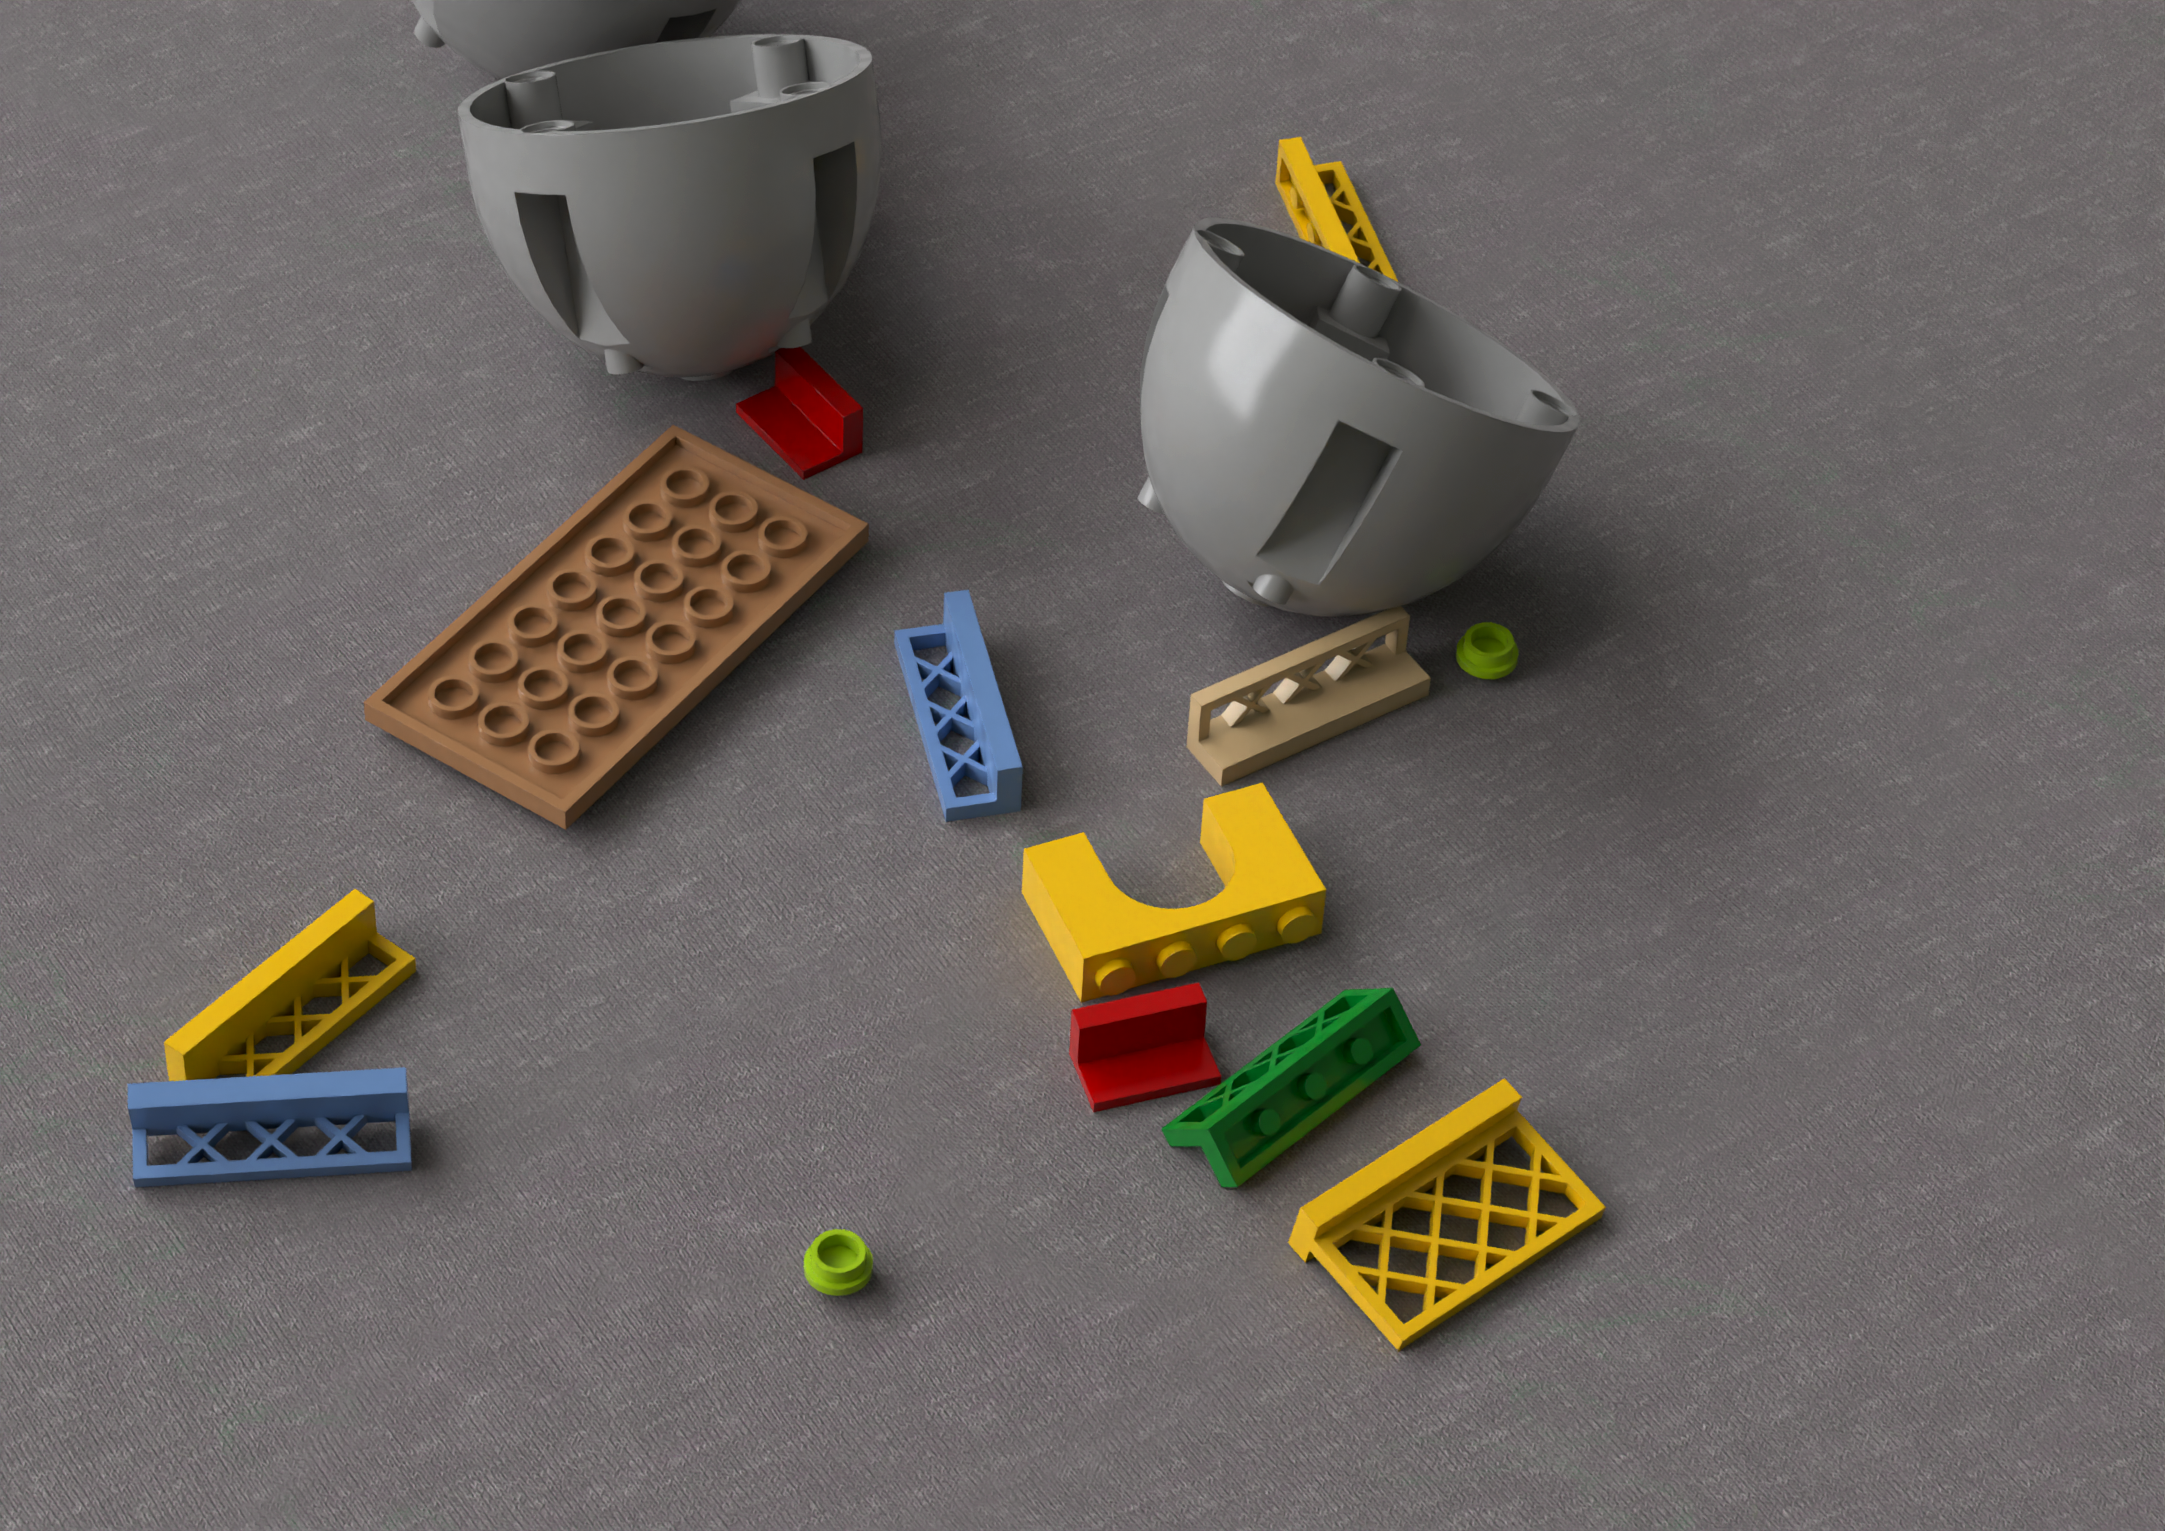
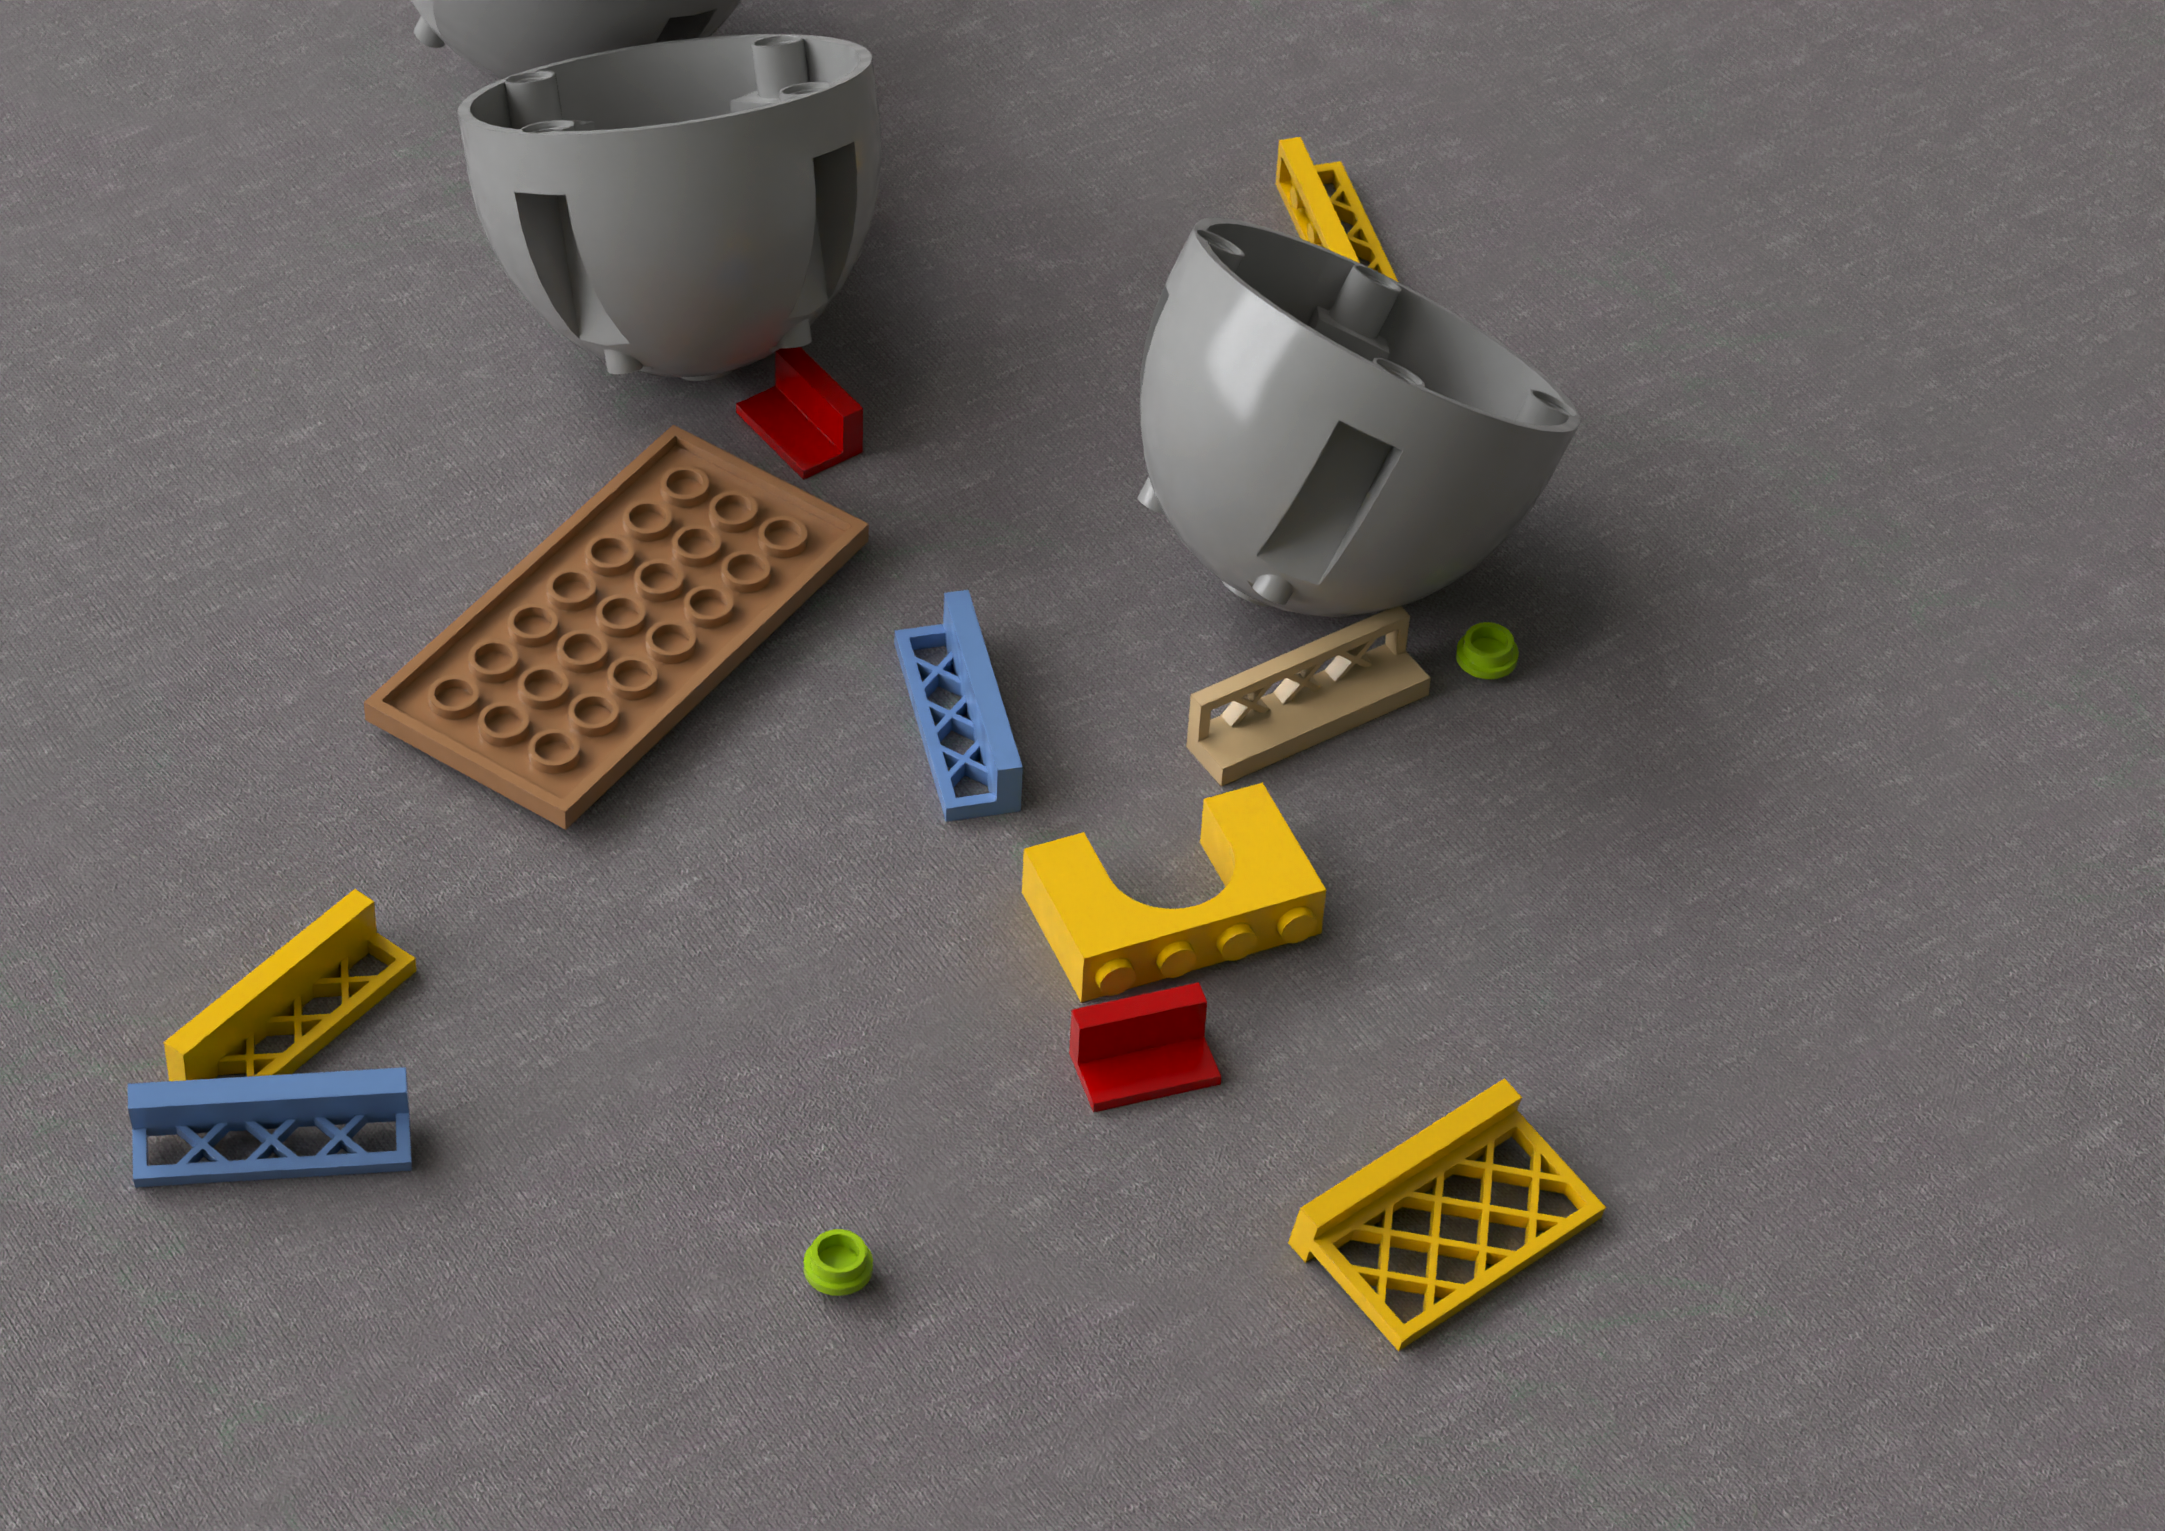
green fence [1161,988,1421,1187] -> none

